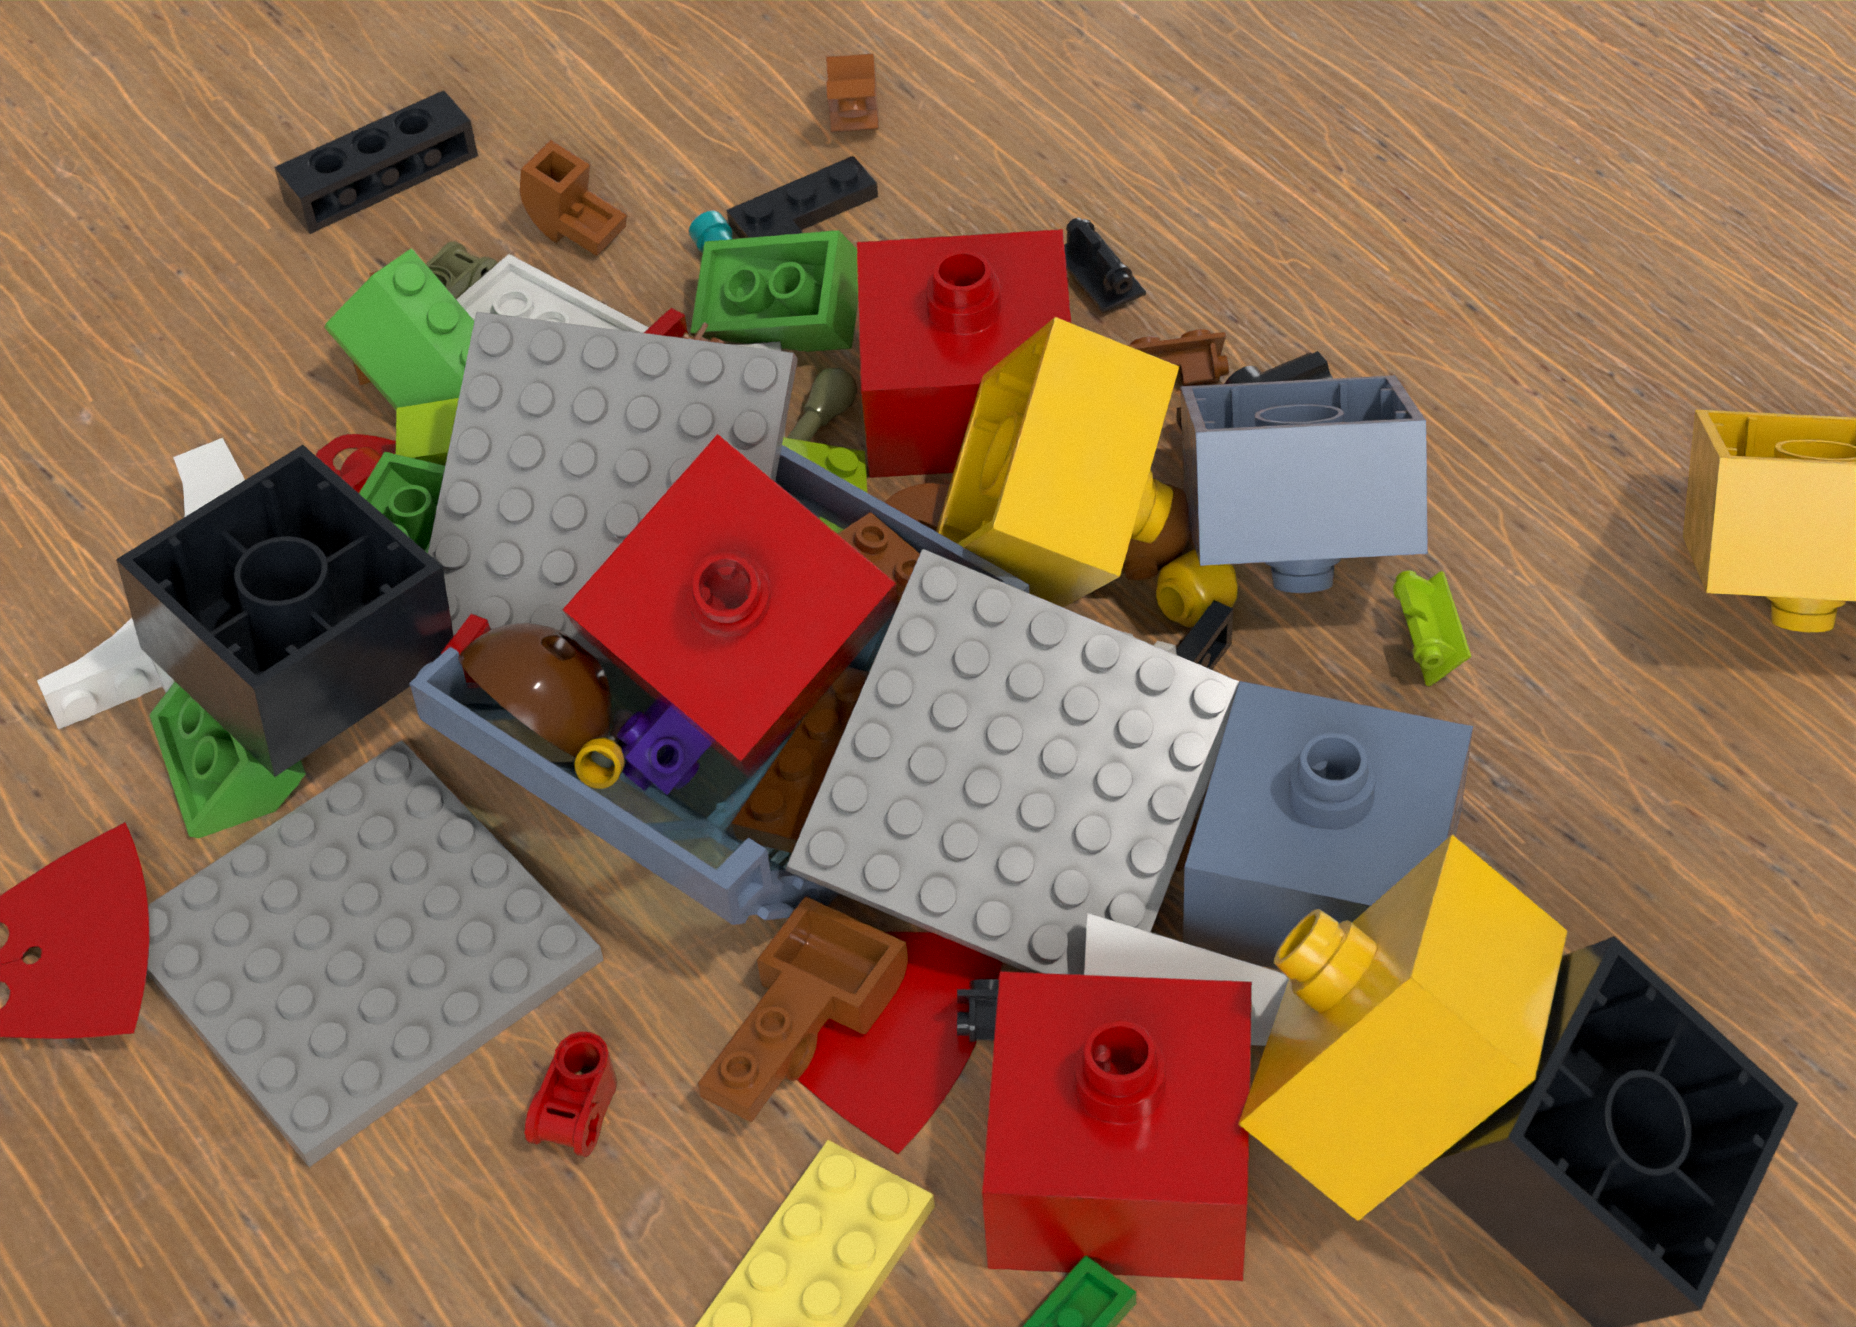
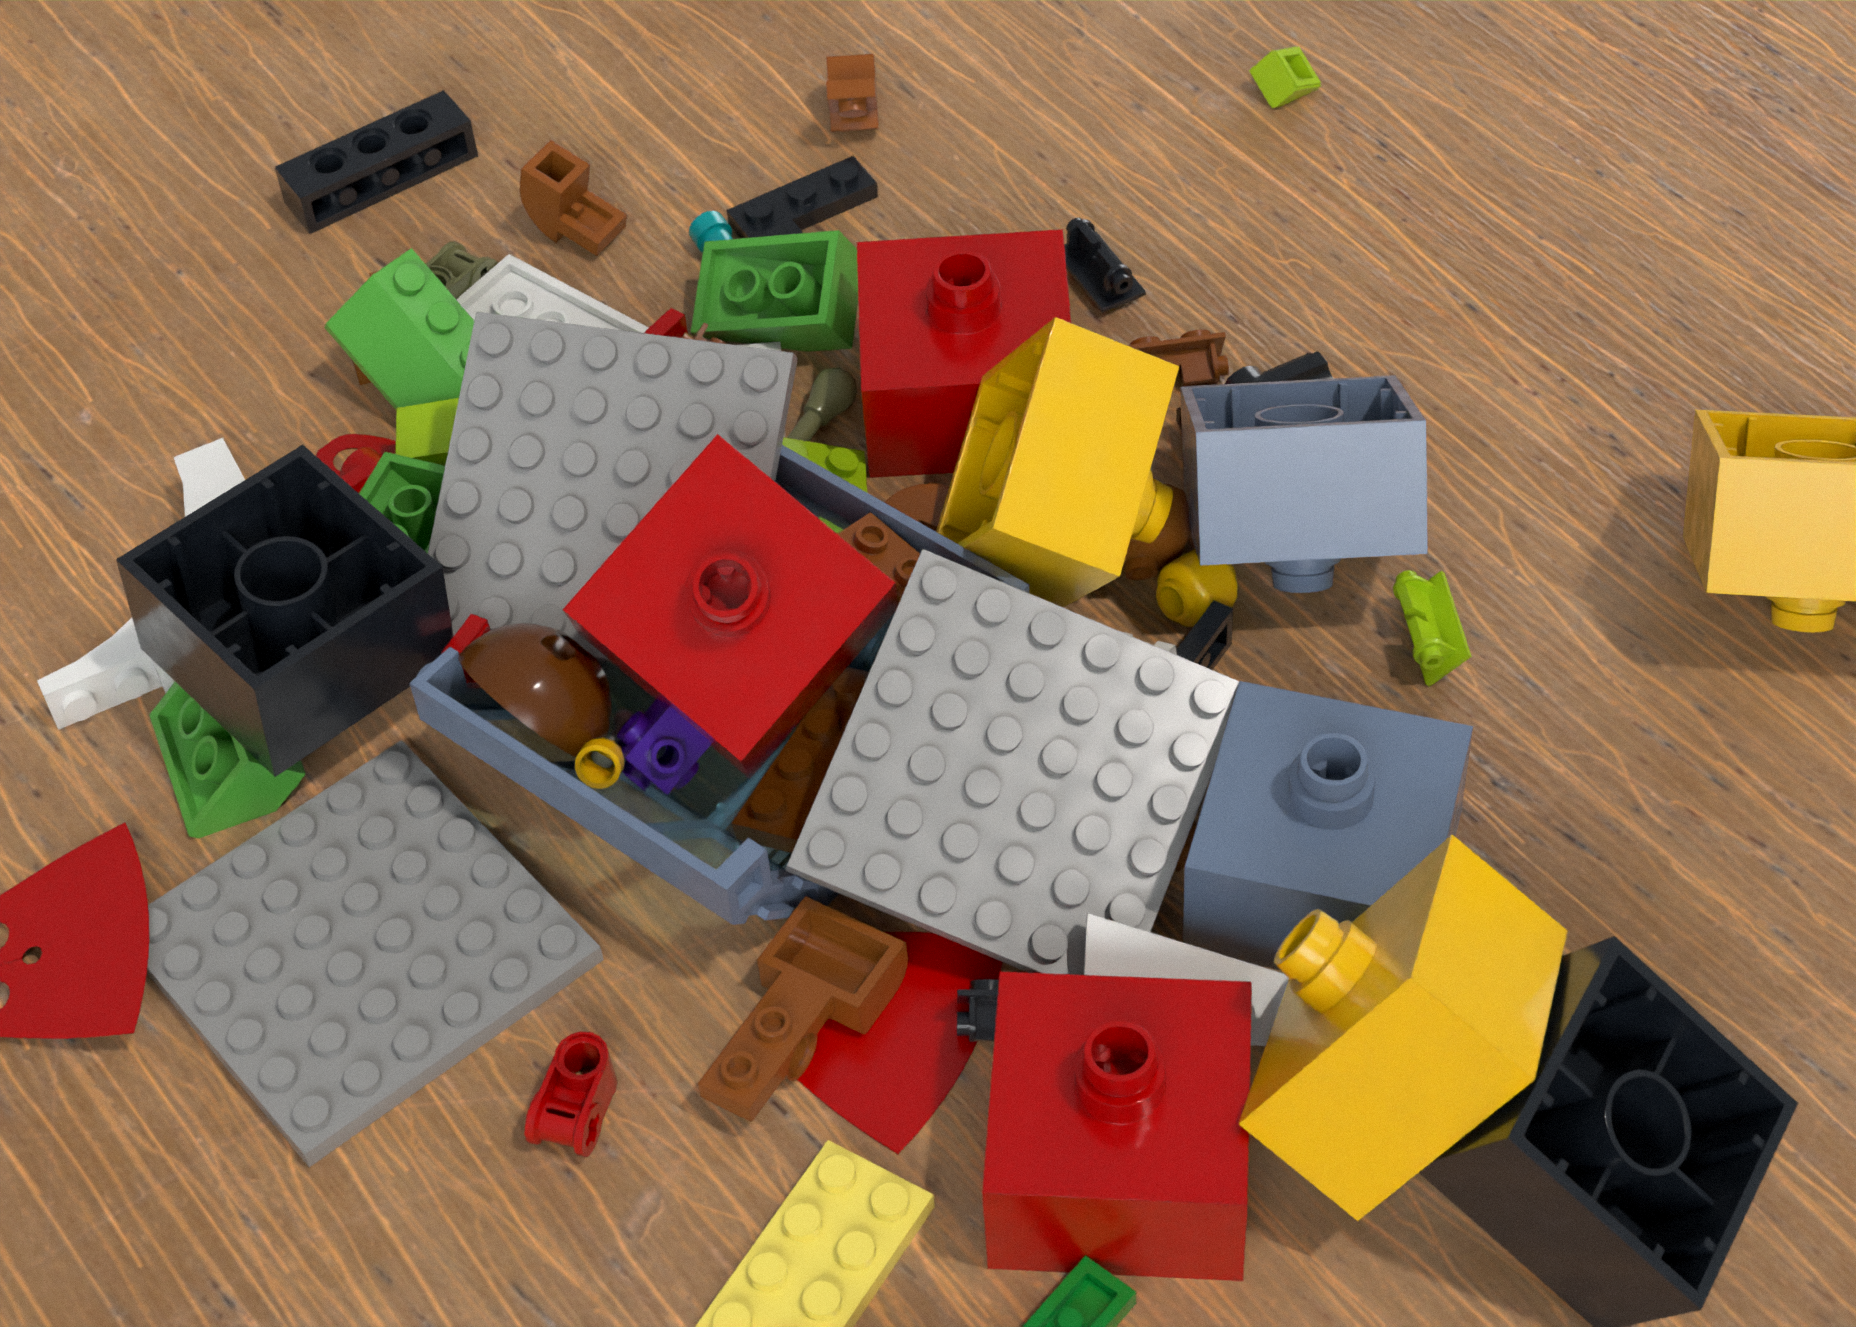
none -> lime slope [1249,46,1322,108]

